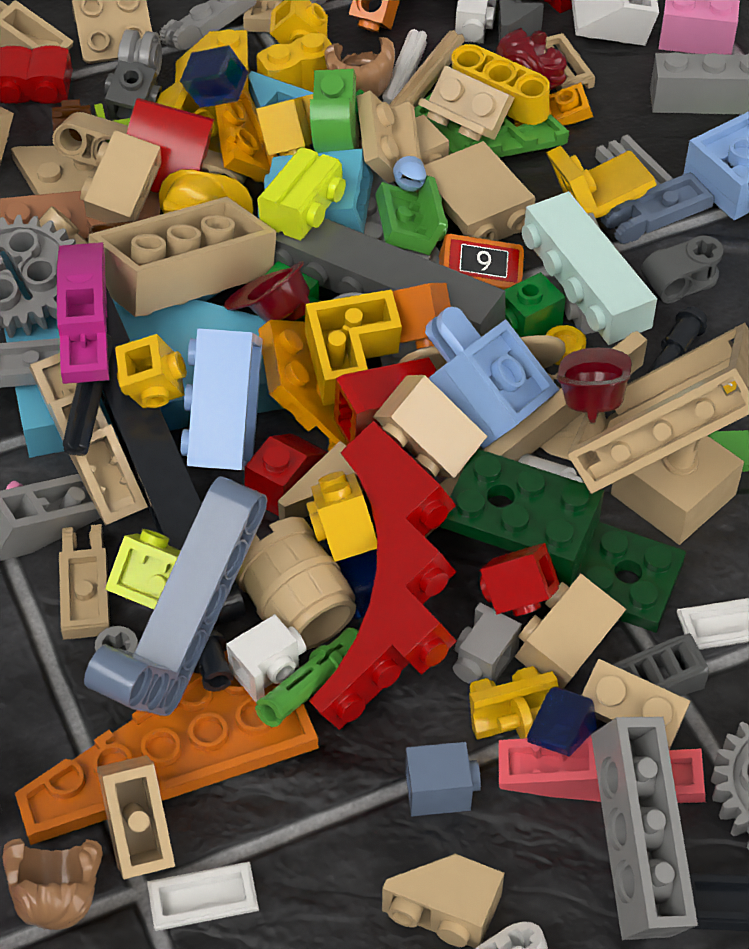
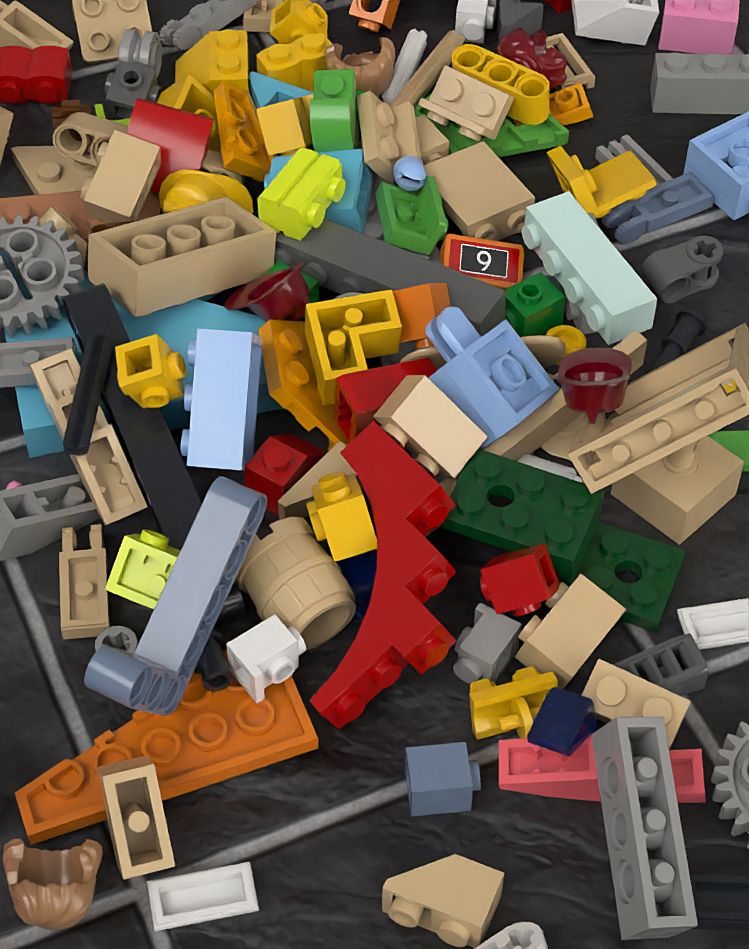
dark pink slope [57,242,109,384] -> none
clear blue brick [180,45,249,108] -> none
bright green pin [255,628,359,727] -> none

